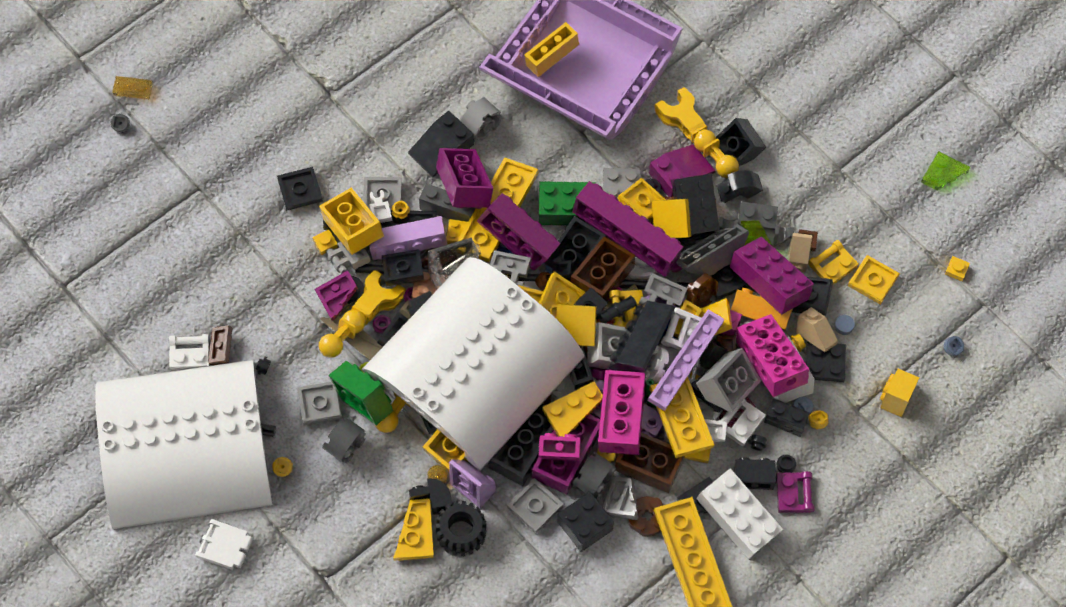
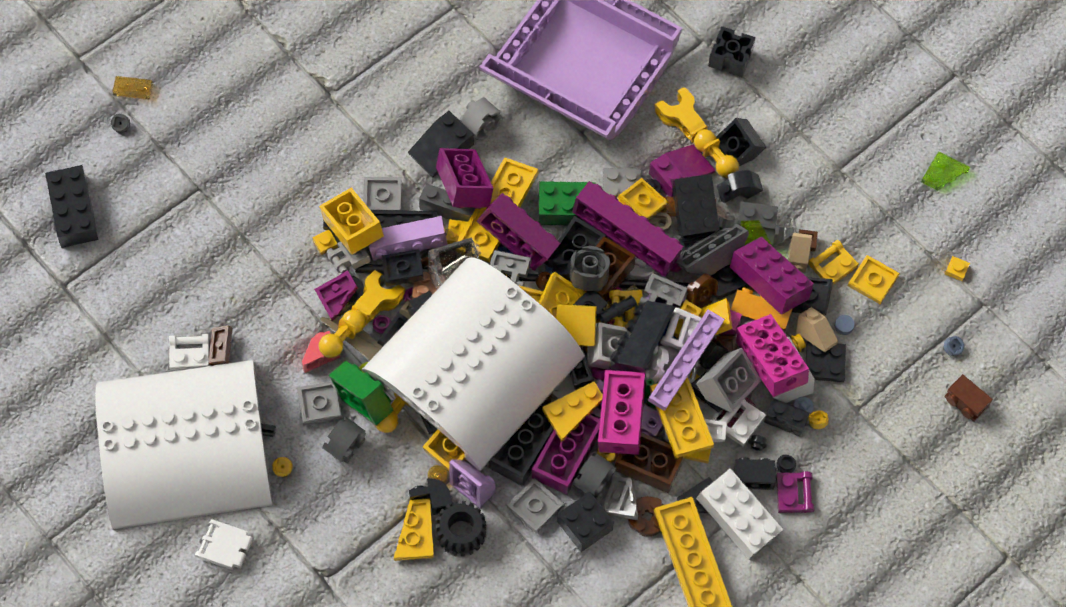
black plate [255,356,271,375] -> none
black plate [277,167,323,211] -> none
white plate [369,190,392,223] -> none
yellow plate [391,201,410,219] -> none
yellow brick [524,22,579,77] -> none
dark pink brick [539,433,581,461] -> none
yellow tile [652,199,691,238] -> none
yellow brick [879,368,919,417] -> none
none -> black brick [45,165,99,248]
none -> coral slope [302,331,340,373]
none -> dark grey brick [570,246,610,292]
none -> black brick [708,26,756,78]
none -> copper brick [944,374,993,422]

